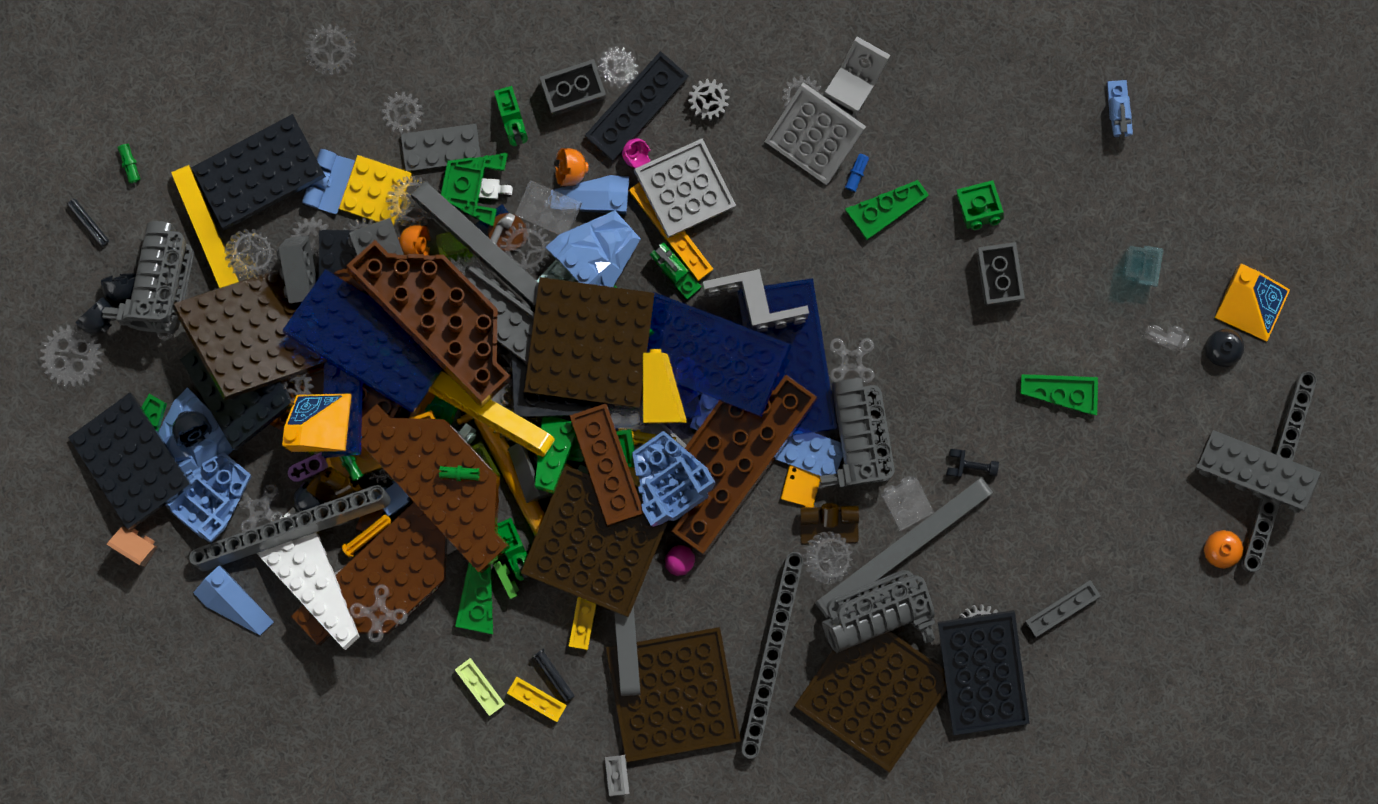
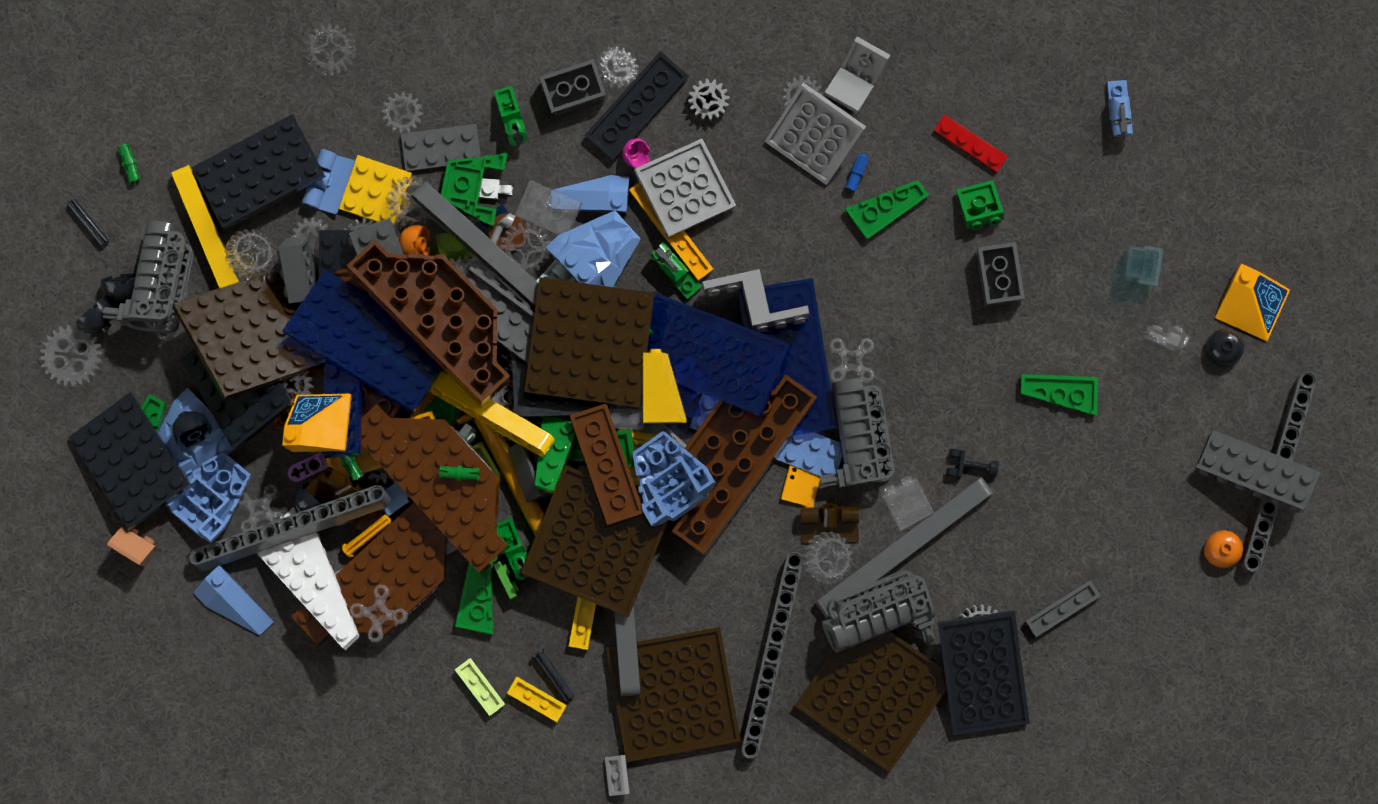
orange cylinder [556,148,588,186] -> none
dark pink hair [665,545,695,576] -> none
none -> red plate [934,114,1008,173]

